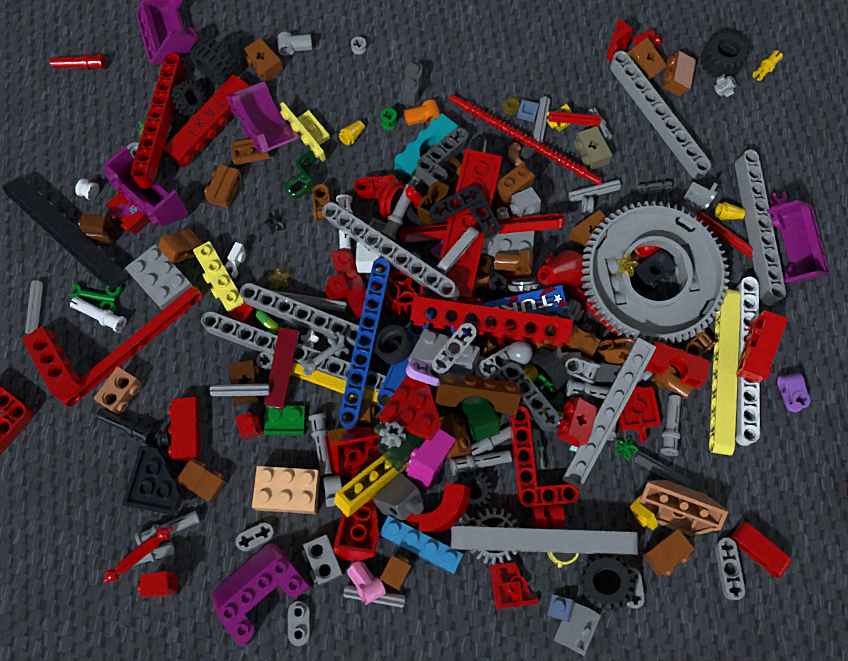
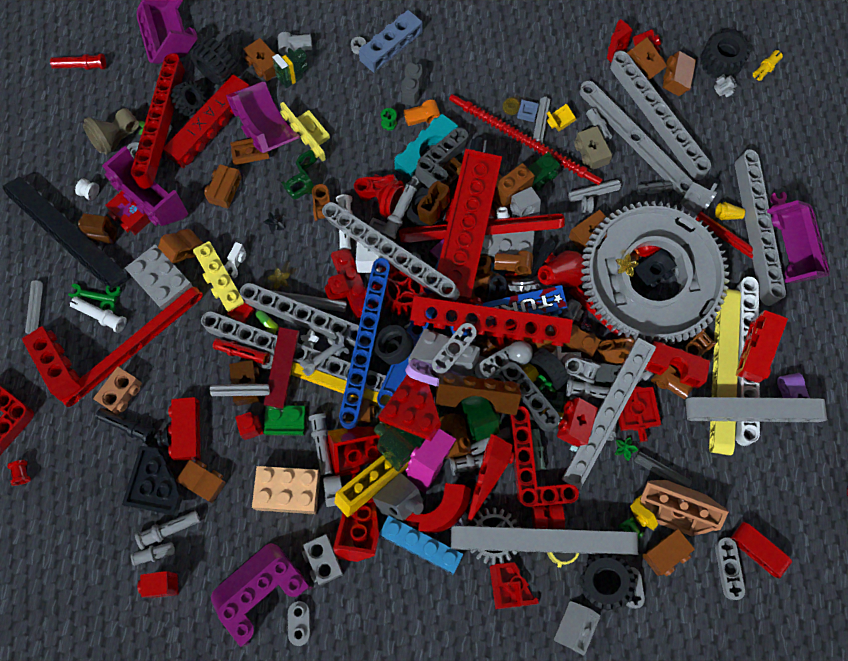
red wheel [103,526,173,583] -> none
light grey beam [236,523,275,552] -> none
yellow cone [339,120,365,145] -> none
light grey axle [344,585,406,608] -> none
bright pink piece [347,561,385,605] -> none
light grey gear [379,421,406,448] -> none
dark orange brick [380,554,411,591] -> none
red arm [405,186,423,209] -> none
black beam [430,186,500,238] -> none
light grey beam [436,226,479,275] -> none
nougat arm [507,143,525,167] -> none
sand blue plate [547,595,575,622] -> none
red axle [548,111,601,126] -> none
light grey pin [660,395,682,456] -> none
none -> red bush [7,460,31,486]
none -> dark tan piece [83,108,139,155]
none -> red pin [213,338,269,365]
none -> clear green hips [272,47,308,89]
none -> sand blue brick [359,10,423,73]
none -> red wedge [466,434,515,522]
none -> dark green brick [528,152,560,191]
none -> light grey beam [580,81,693,196]
none -> green bush [618,517,645,539]
none -> light grey beam [685,397,828,422]

